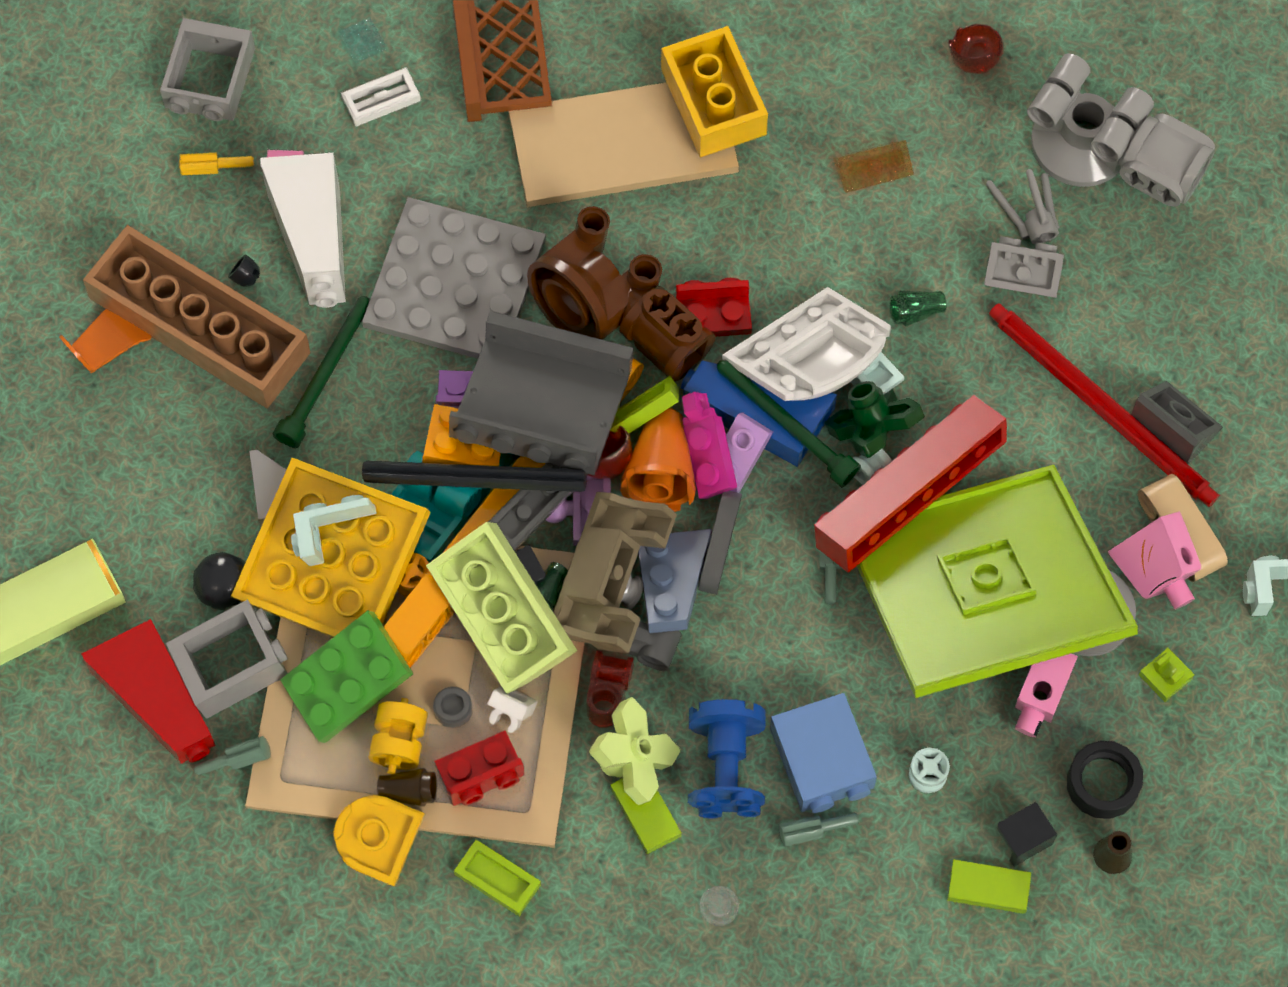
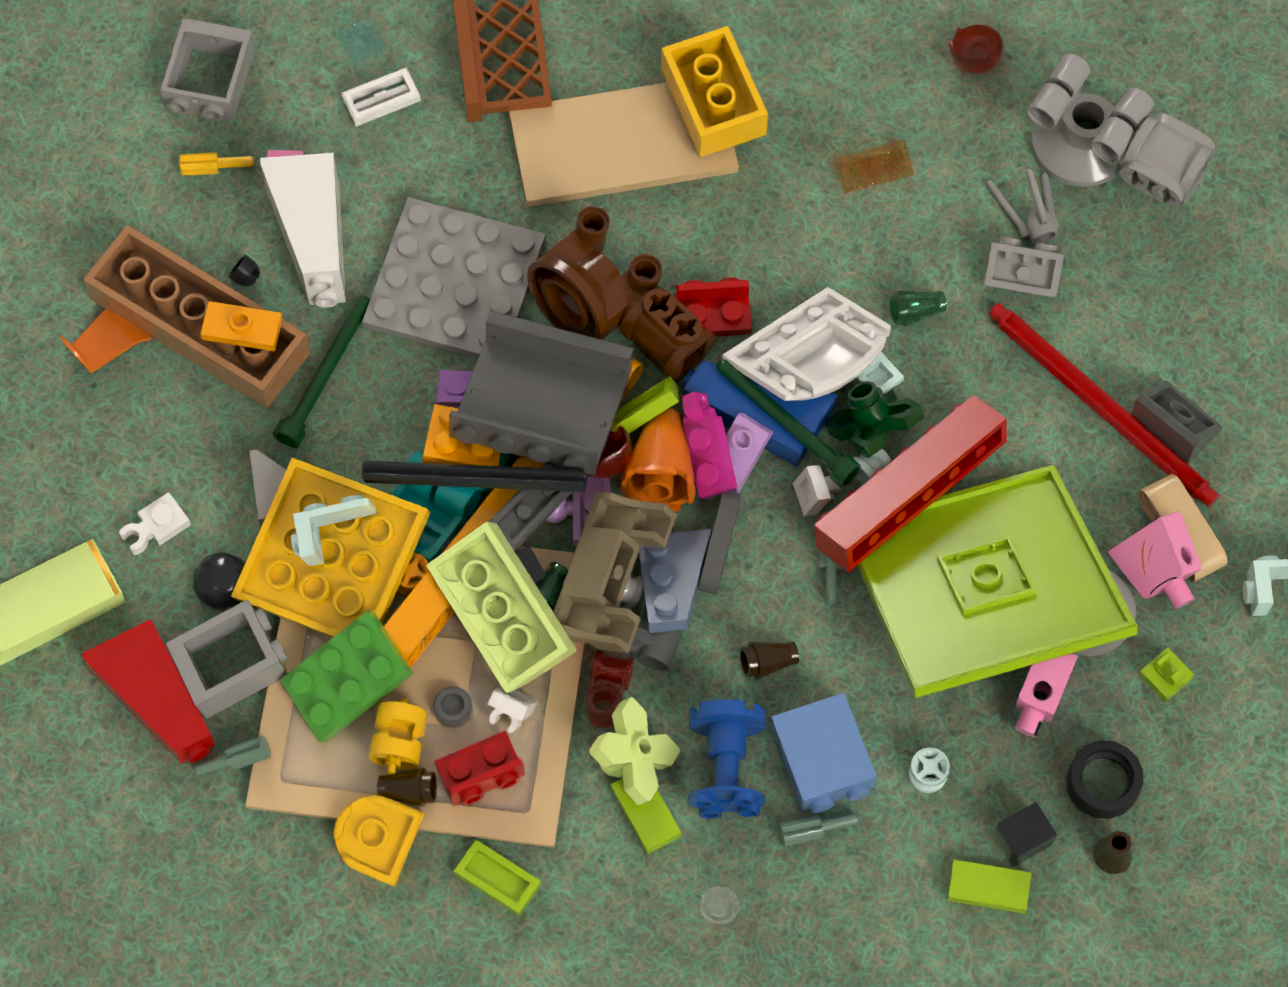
none -> white plate [119,492,191,555]
none -> light orange plate [200,301,283,352]
none -> dark brown cone [740,642,799,680]
none -> white tile [793,465,842,517]

